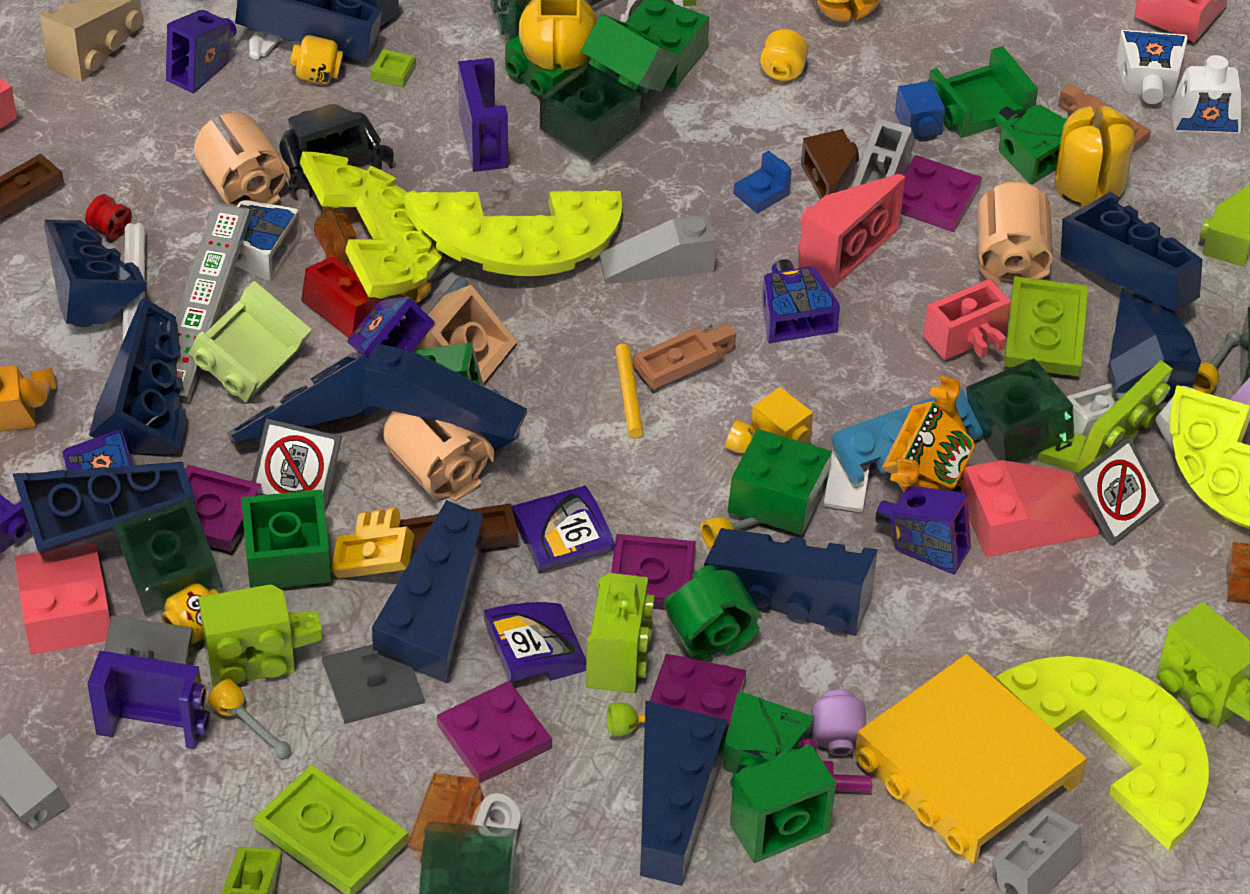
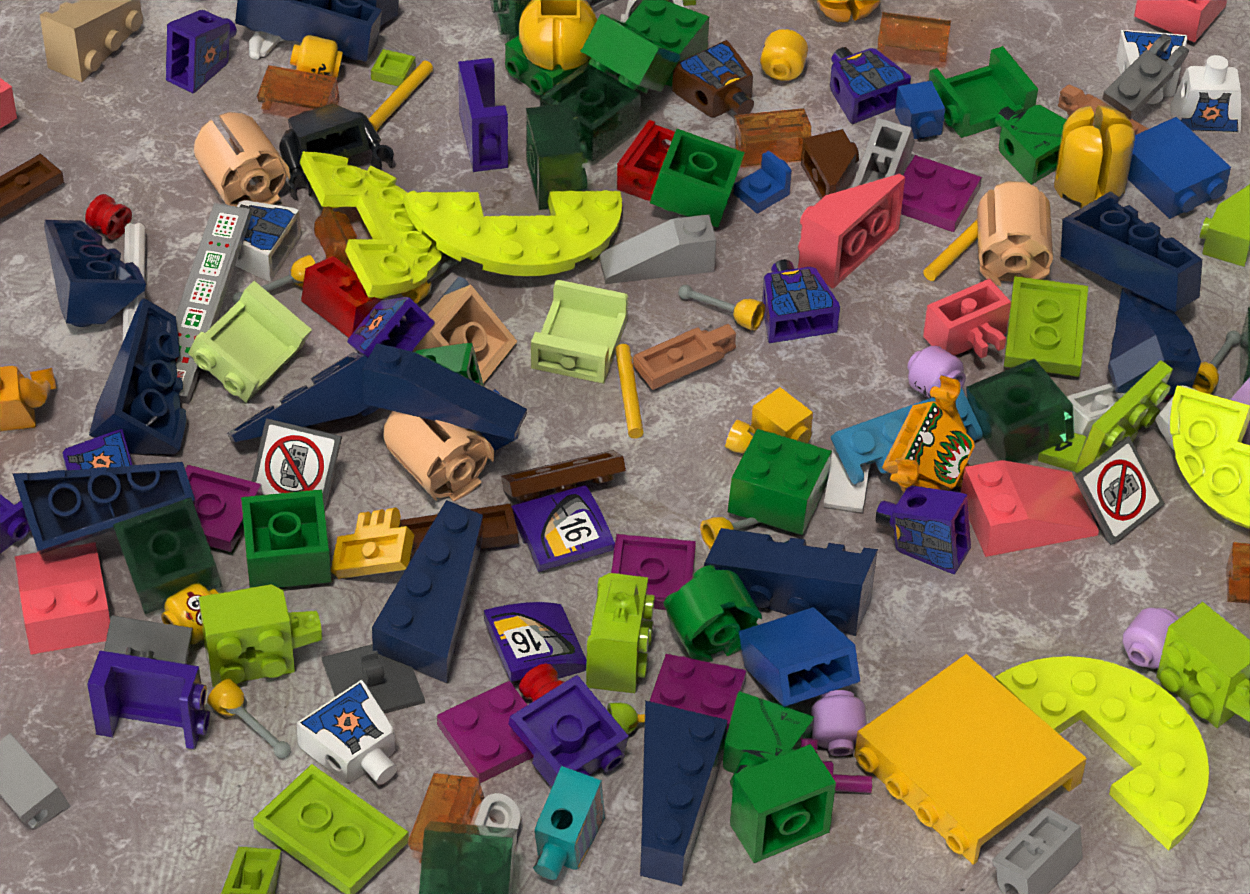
none -> hinge [232,254,316,305]
none -> clear orange hinge [257,65,340,110]
none -> white torso [297,680,397,785]
none -> yellow bar [368,60,433,131]
none -> reddish brown plate [501,450,626,501]
none -> dark purple plate [508,675,629,787]
none -> red wheel [519,663,565,702]
none -> clear green brick [526,103,588,210]
none -> yellowish green panel [531,280,628,384]
none -> teal torso [533,766,605,880]
none -> red hinge [617,120,675,201]
none -> green brick [650,129,745,228]
none -> reddish brown torso [672,40,754,118]
none -> yellow hinge [678,285,765,331]
none -> clear orange hinge [734,108,812,167]
none -> blue brick [739,607,861,707]
none -> torso [830,47,911,125]
none -> clear orange hinge [877,12,951,63]
none -> lavender head [908,346,966,399]
none -> yellow bar [923,219,978,281]
none -> dark grey hinge [1102,33,1189,118]
none -> lavender head [1122,608,1179,669]
none -> blue brick [1128,117,1231,219]

